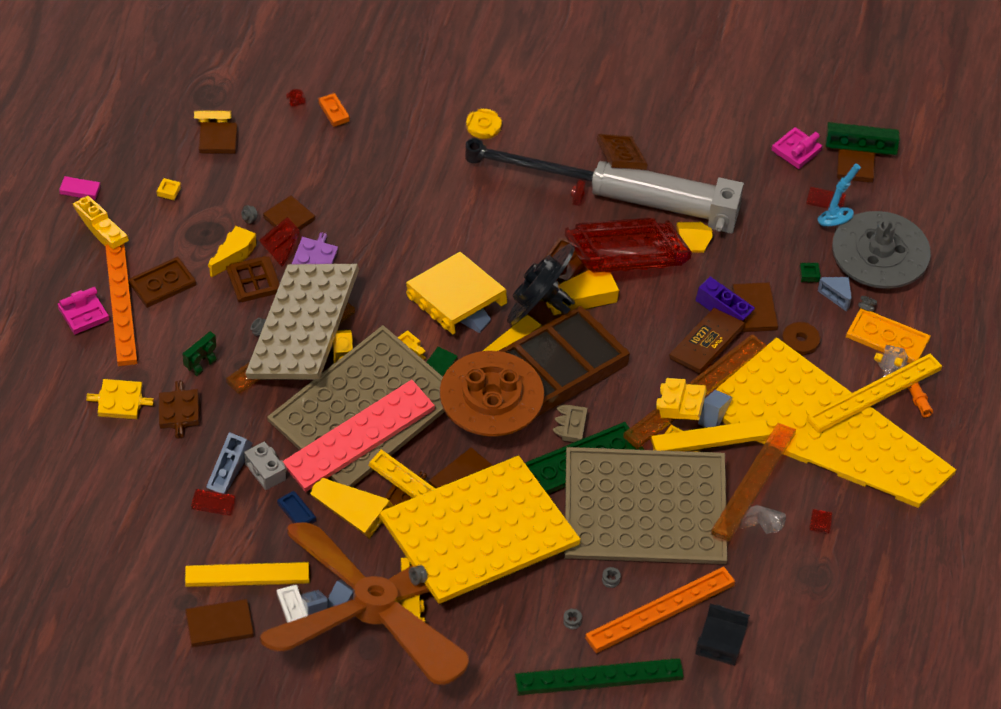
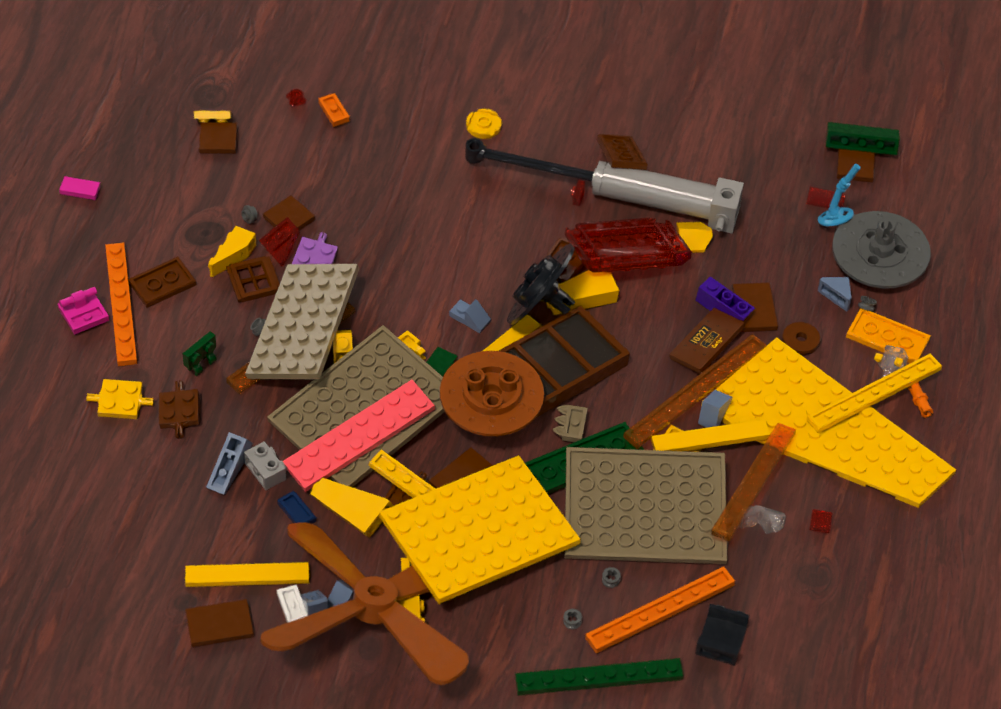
yellow slope [73,196,129,249] -> none
yellow plate [157,178,181,200] -> none
clear red tile [191,489,235,516] -> none
yellow panel [406,252,507,334] -> none
dark grey bush [409,565,427,585] -> none
yellow plate [656,378,707,420] -> none
dark pink plate [771,127,822,169] -> none
dark green plate [799,263,820,282] -> none

